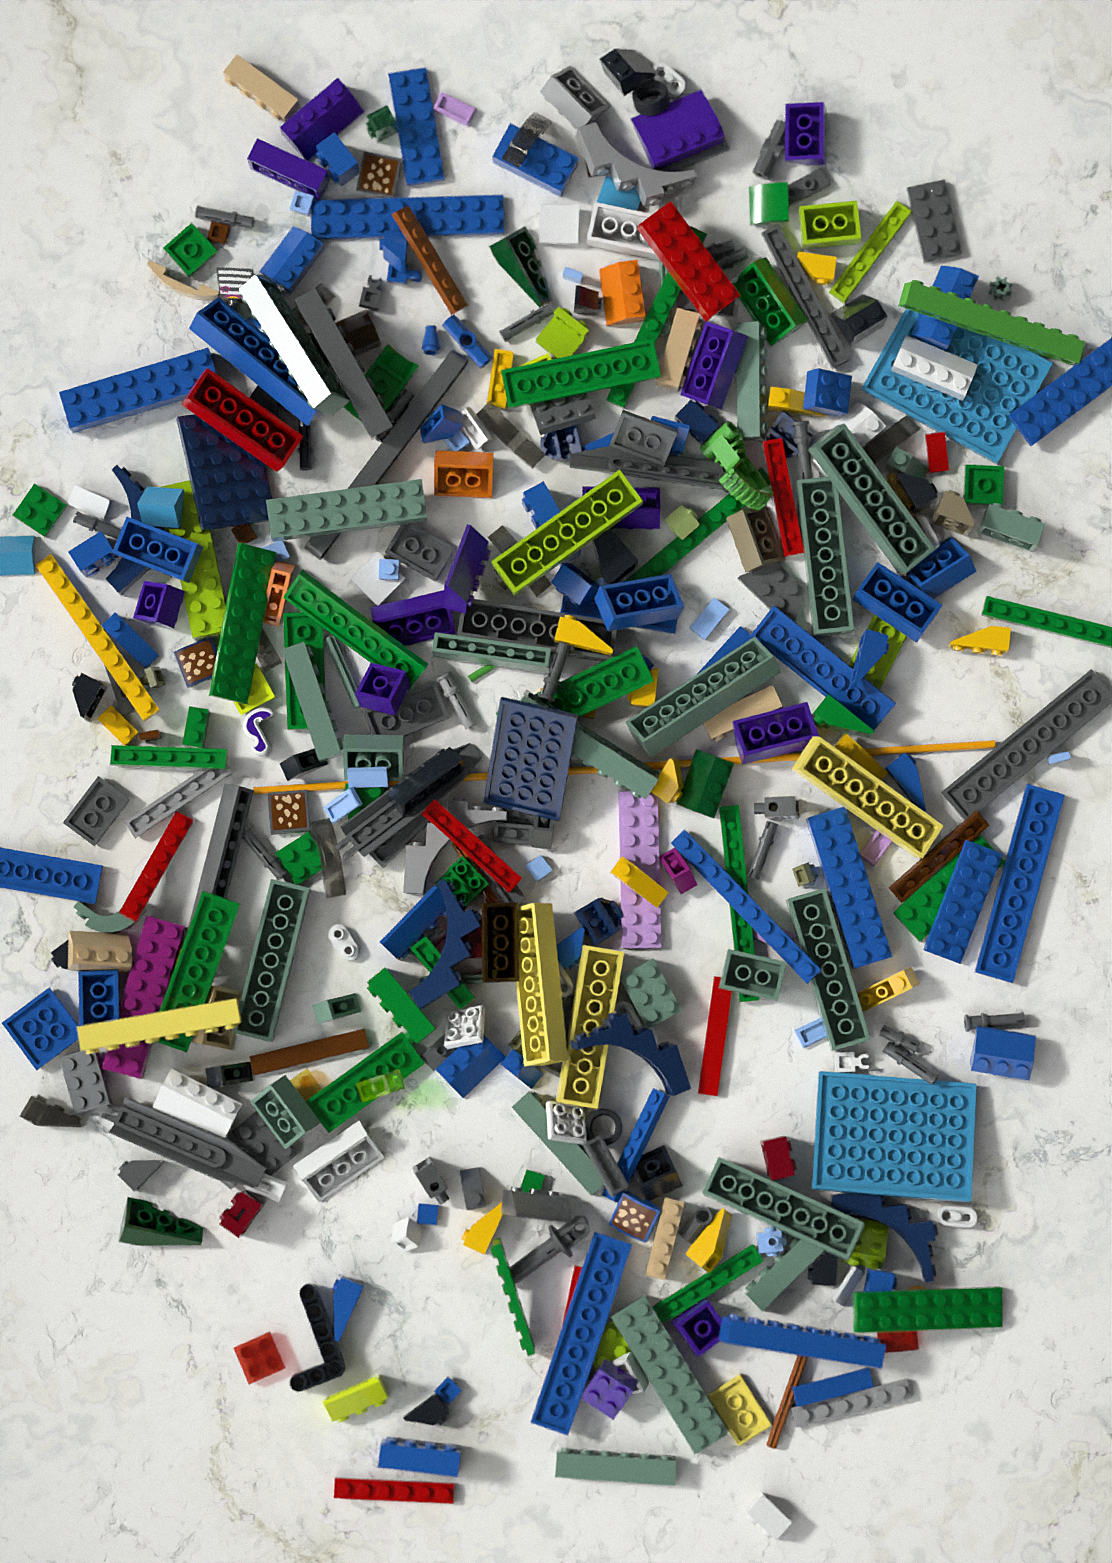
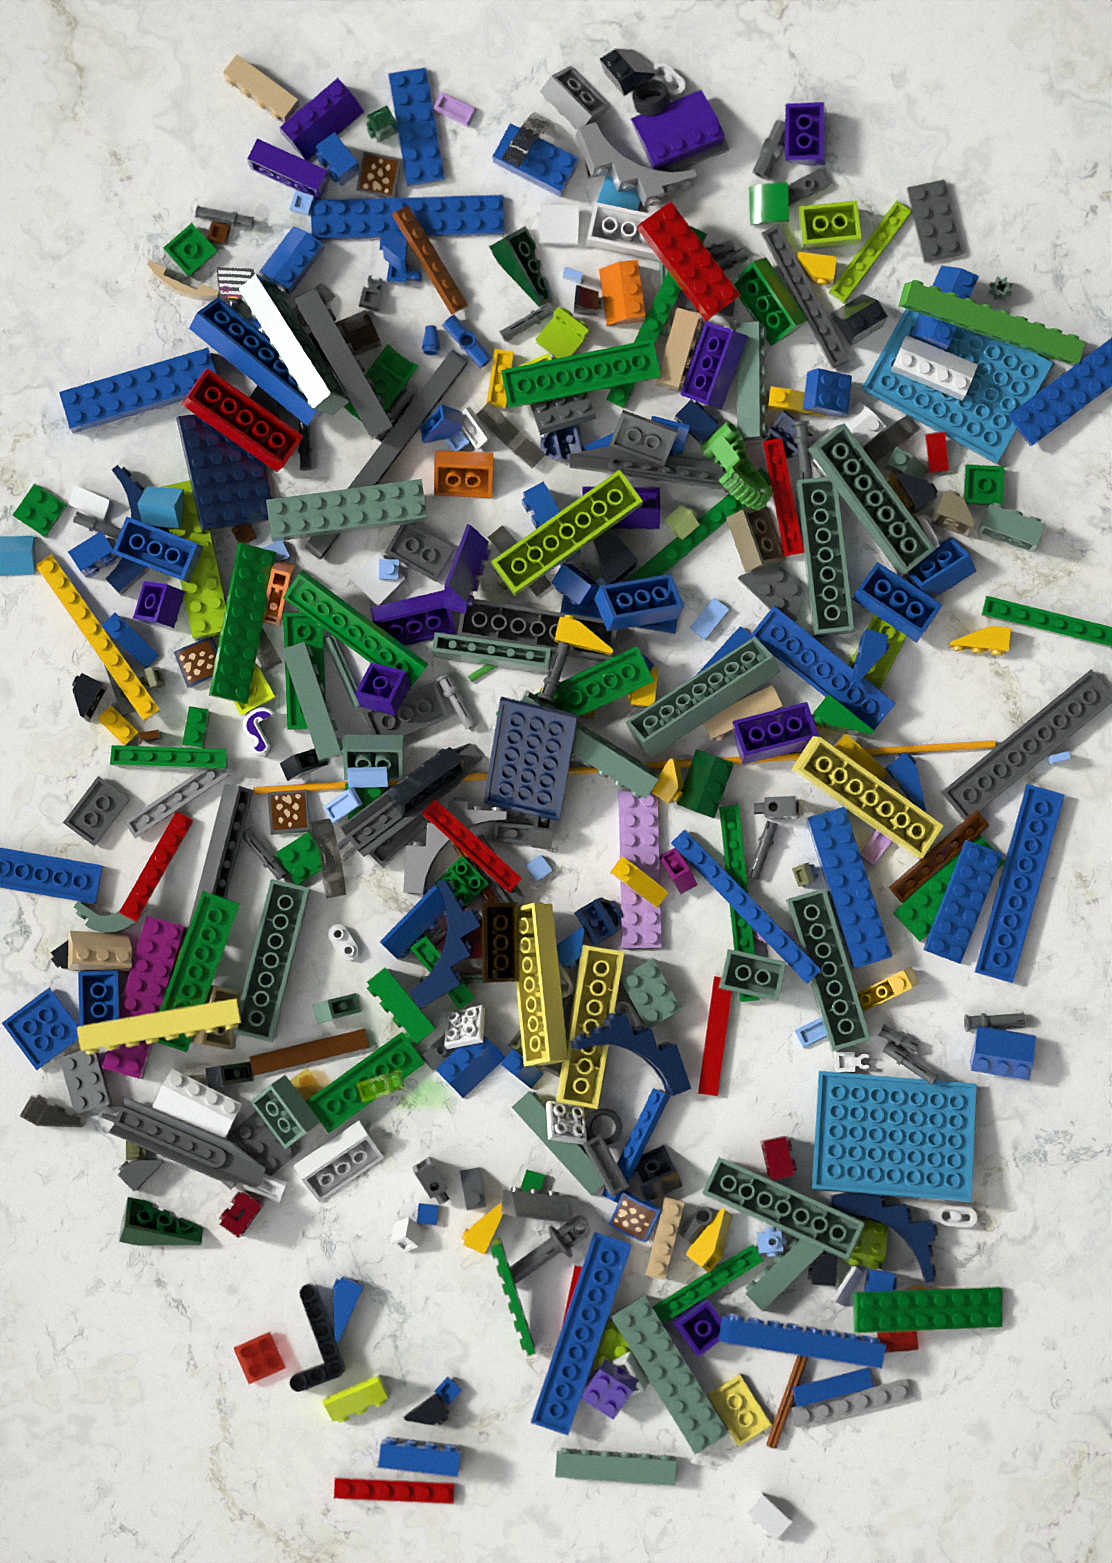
none -> olive tile [126,1141,147,1160]

